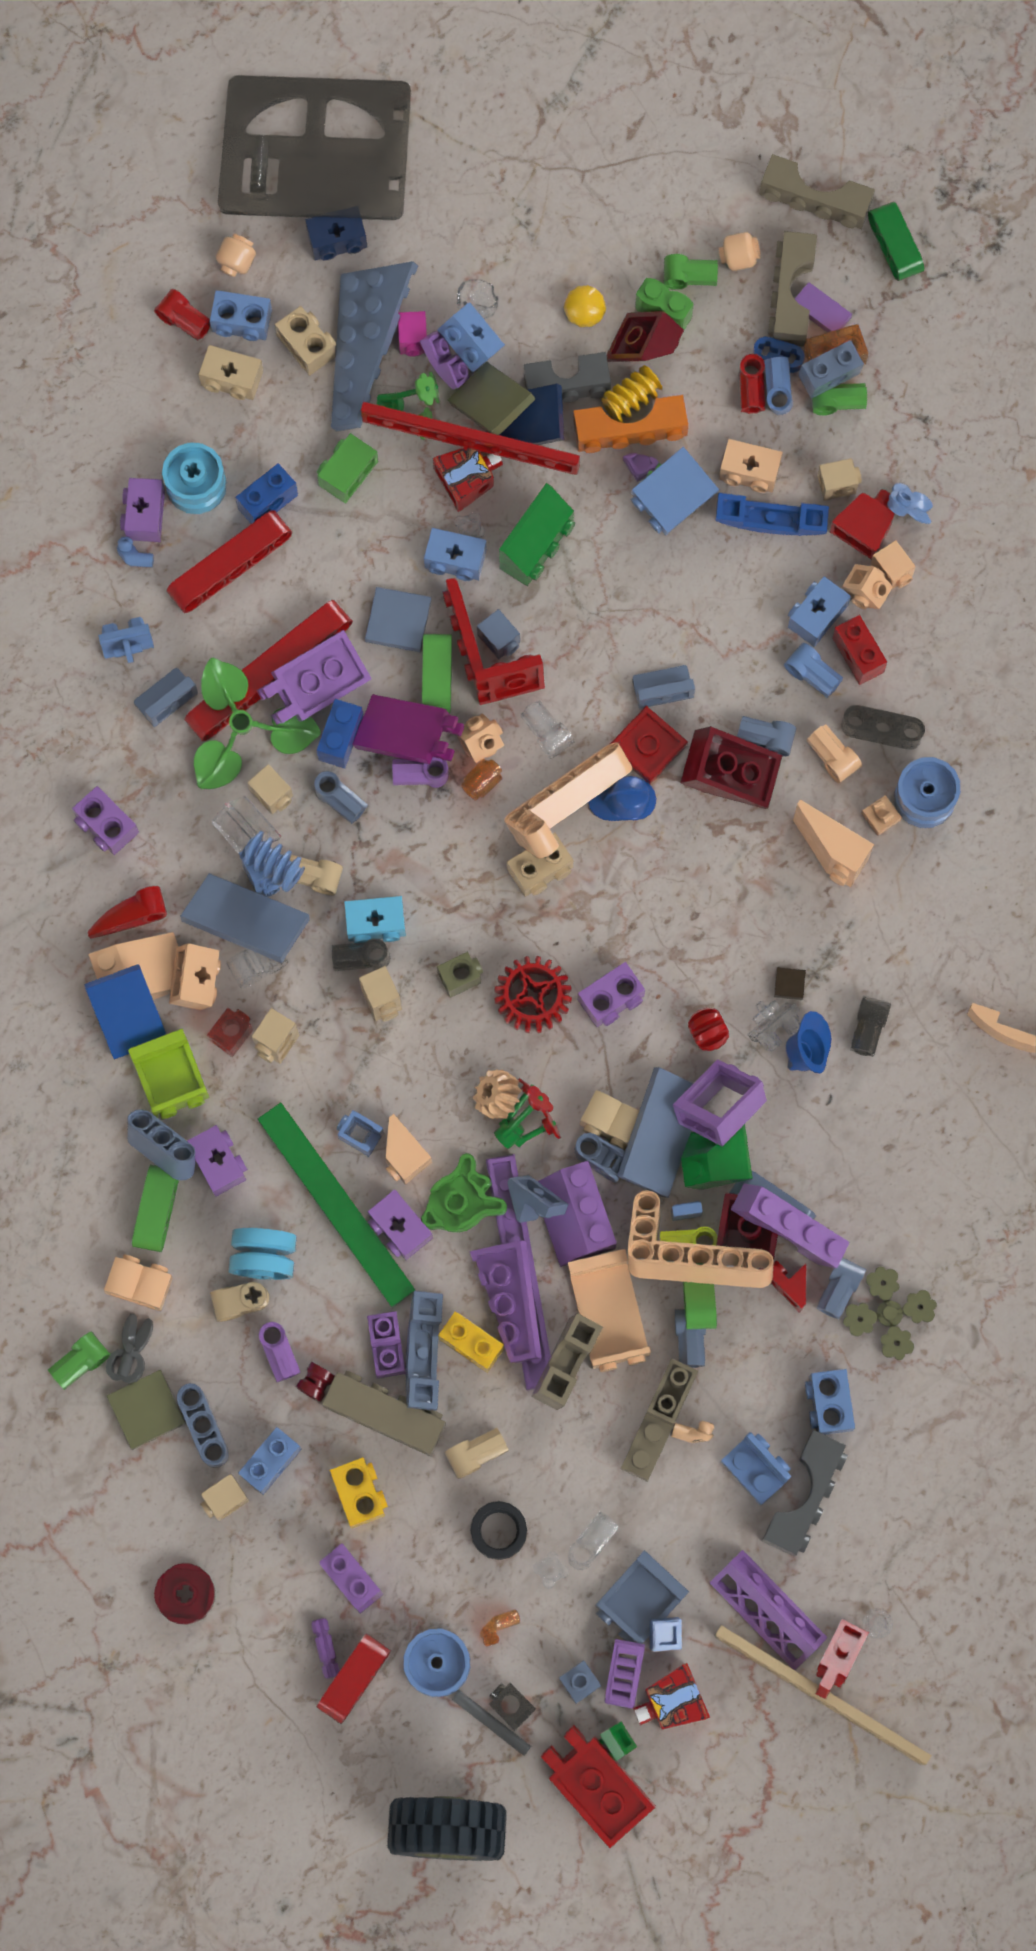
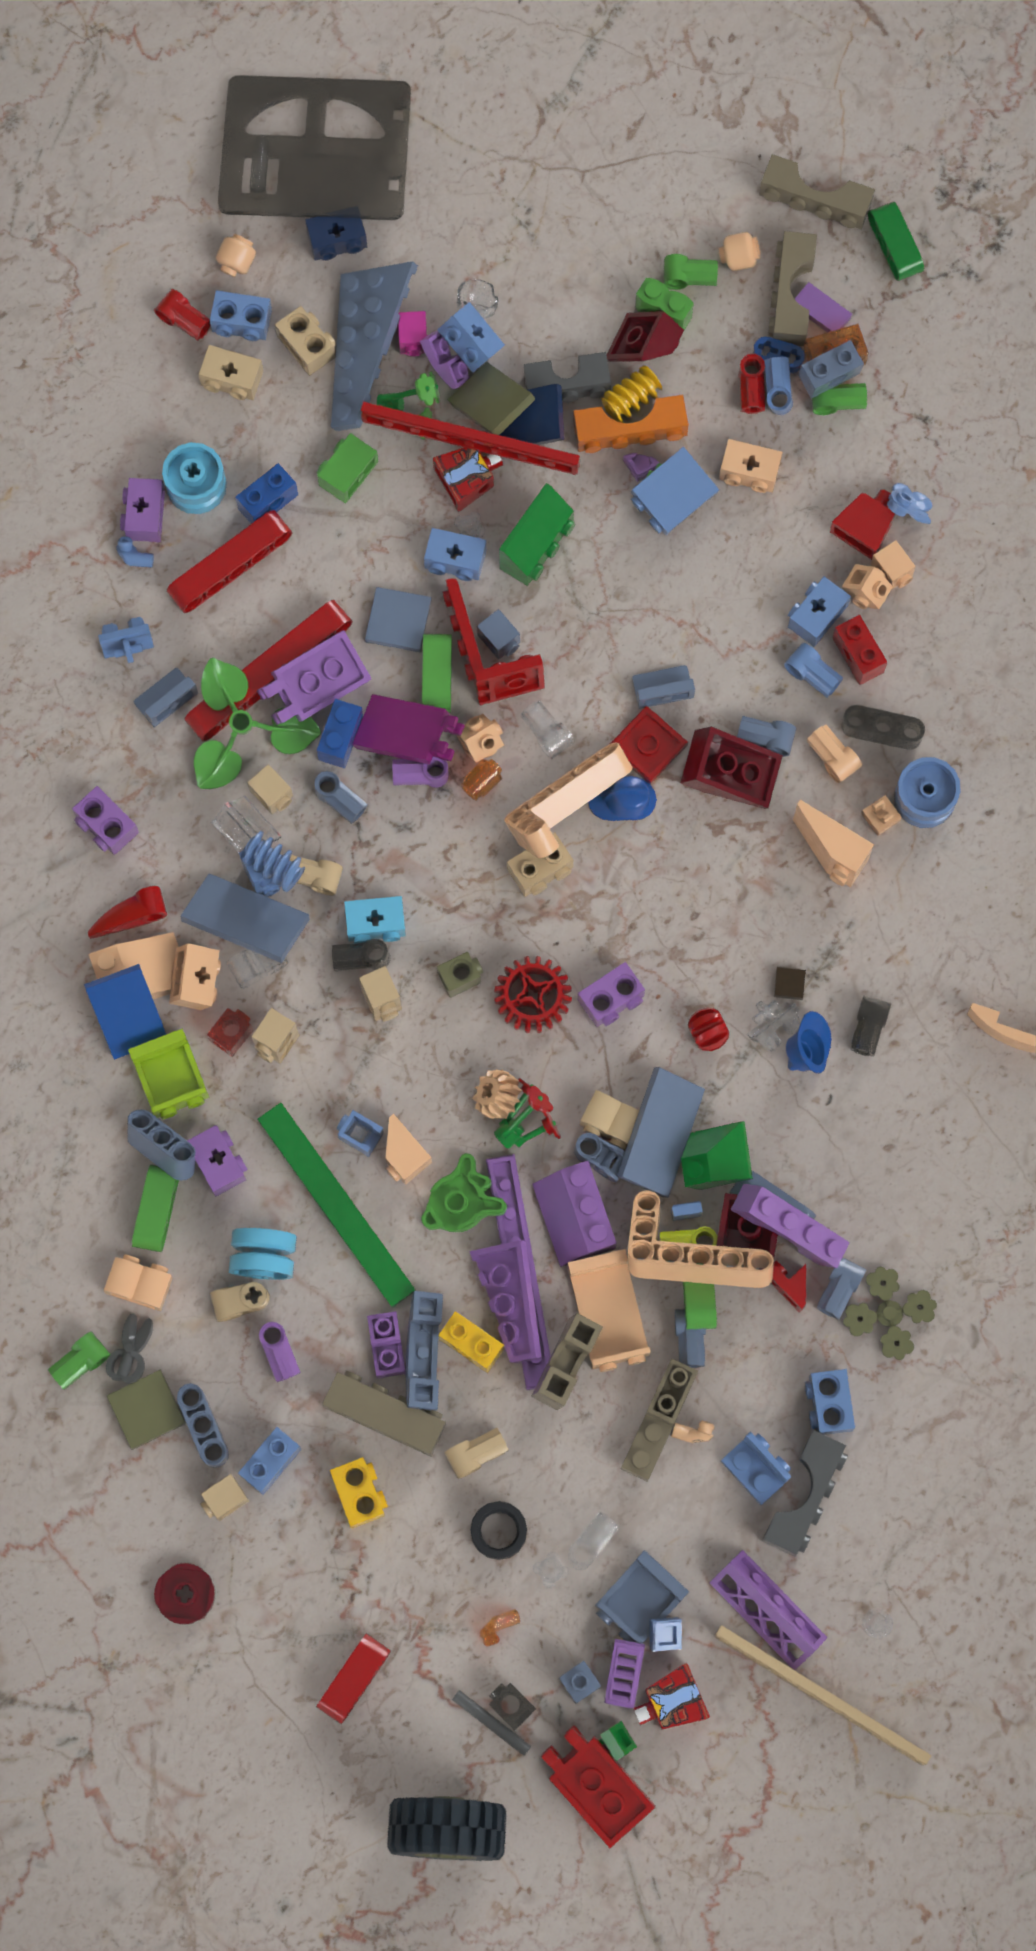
dark red wheel [296,1362,335,1403] -> none
medium lavender axle [311,1618,340,1679] -> none
medium lavender panel [320,1543,384,1614] -> none
medium lavender brick [367,1189,433,1260] -> none
medium blue wheel [404,1629,471,1697] -> none
sand blue slope [507,1175,568,1223] -> none
yellow hair [563,285,606,327] -> none
medium lavender window [673,1059,767,1147] -> none
blue slope [716,493,829,536] -> none
hinge [815,1619,869,1699] -> none
tan brick [817,458,862,501] -> none

